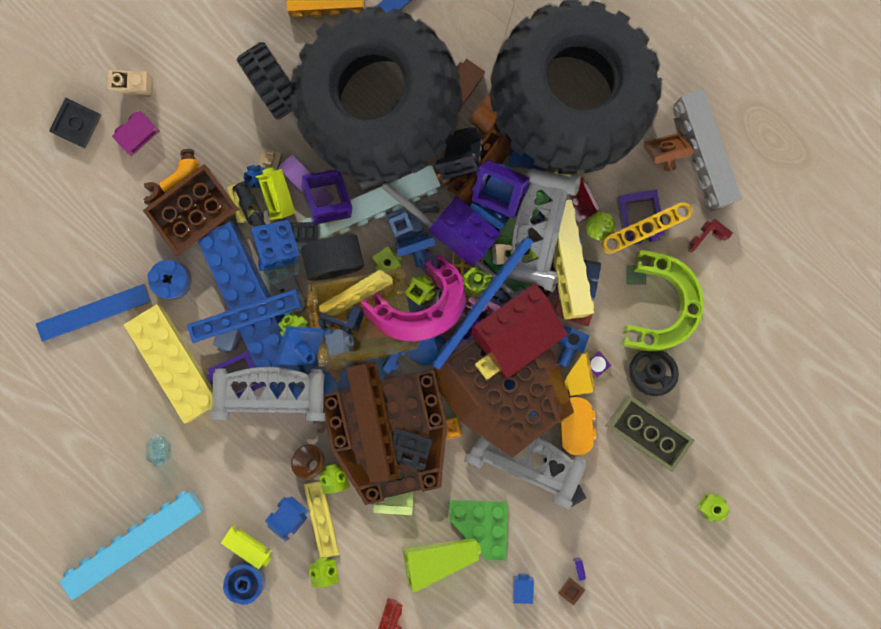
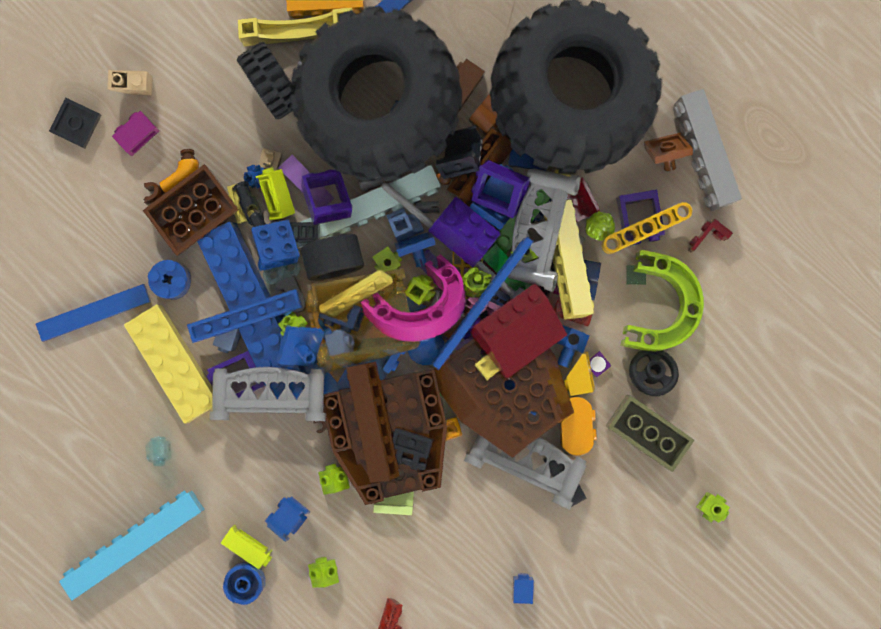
reddish brown piece [291,444,325,480] -> none
light yellow tile [303,480,340,558] -> none
lime slope [402,538,481,592] -> none
bright green plate [449,500,508,561] -> none
tan tile [492,244,512,265] -> none
reddish brown plate [558,577,585,606] -> none
dark purple tile [573,558,586,581] -> none
none -> light yellow arch [238,7,353,46]

